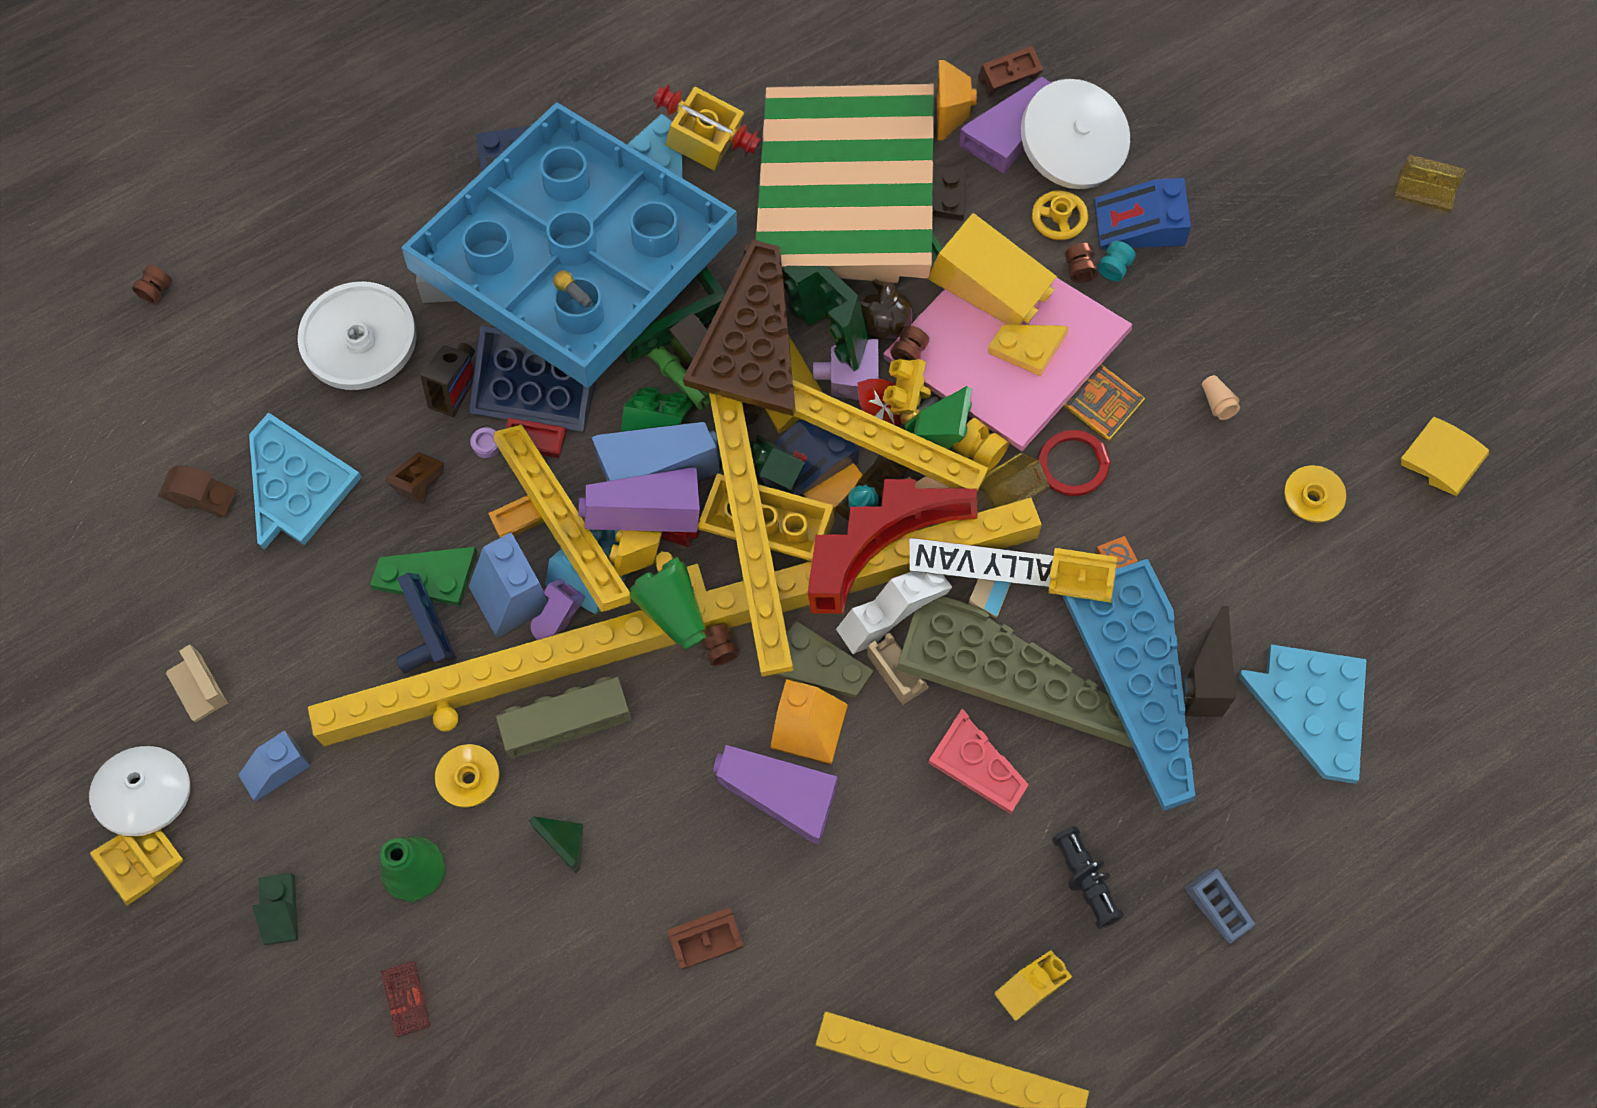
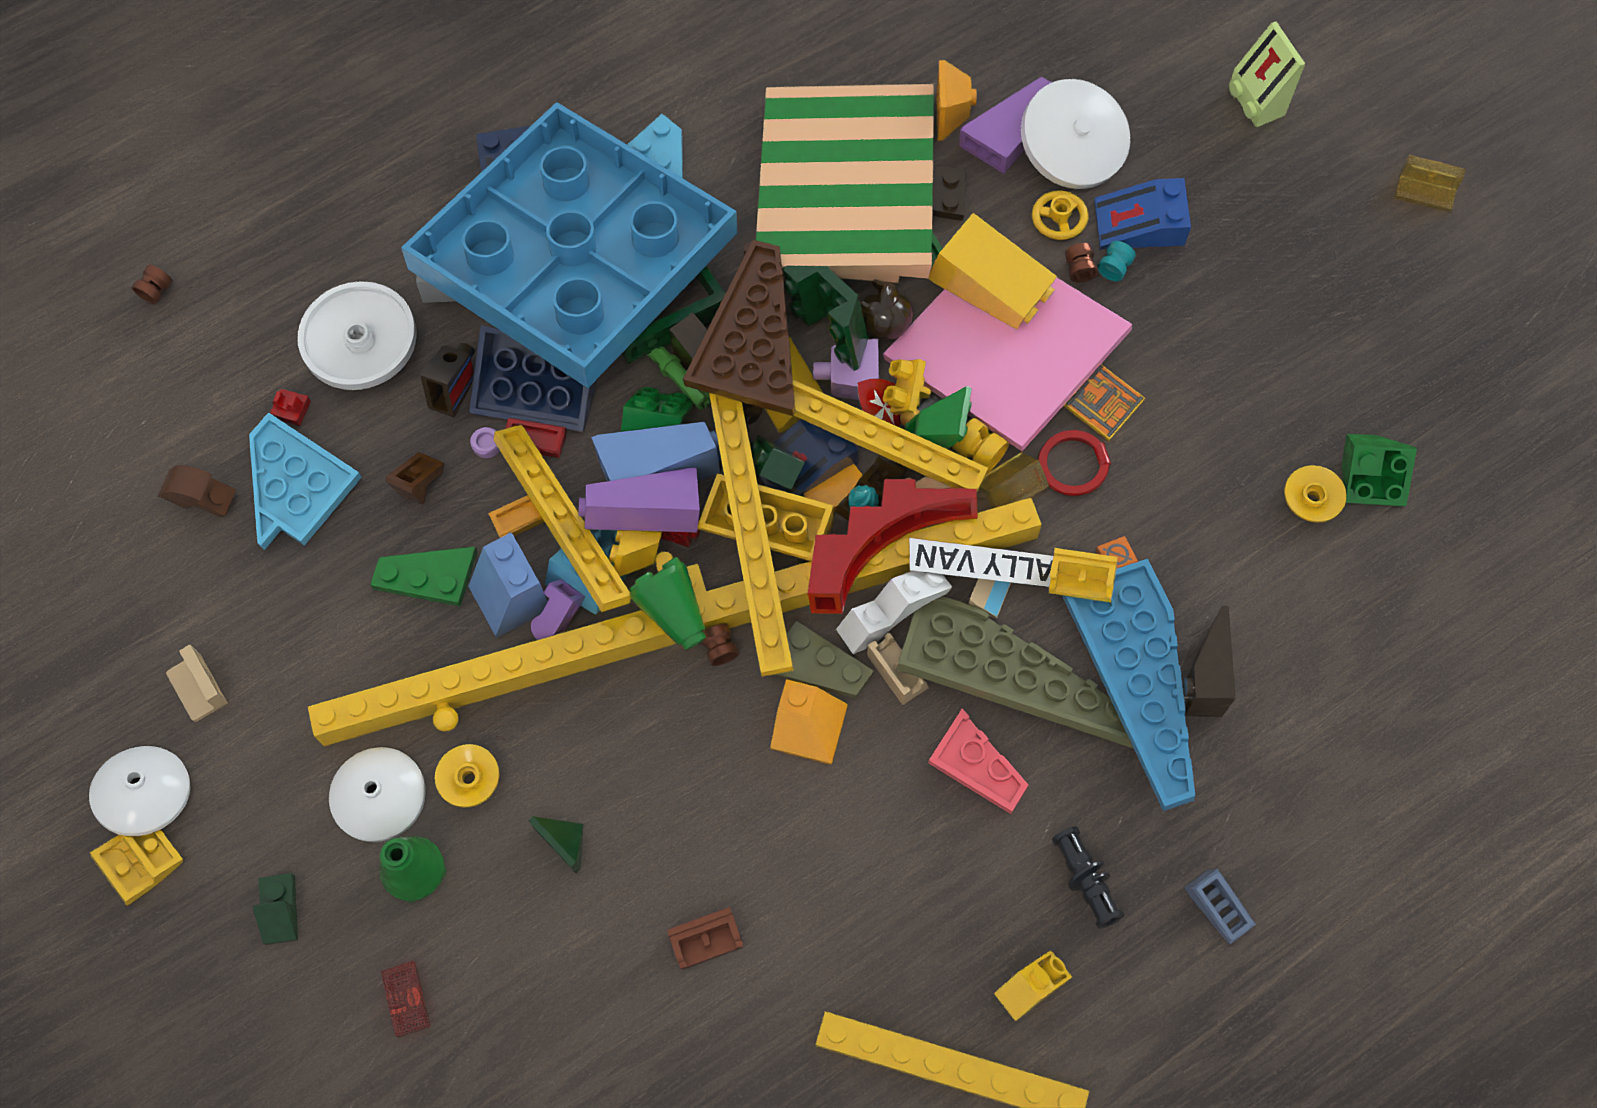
medium blue slope [238,731,311,802] -> none
dark blue piece [396,573,456,674] -> none
olive brick [496,677,632,760] -> none
piece [553,270,592,307] -> none
yellow brick [653,84,761,171] -> none
medium lavender slope [713,745,838,845] -> none
copper wheel [890,325,930,361] -> none
copper hinge [978,46,1044,95] -> none
yellow wing [988,325,1068,376] -> none
light nougat cone [1202,375,1240,420] -> none
medium azure wing [1239,644,1366,784] -> none
yellow slope [1401,417,1489,496] -> none
none -> red tile [270,389,311,426]
none -> white dish [329,747,426,842]
none -> yellowish green slope [1229,21,1305,127]
none -> green slope [1342,434,1417,506]

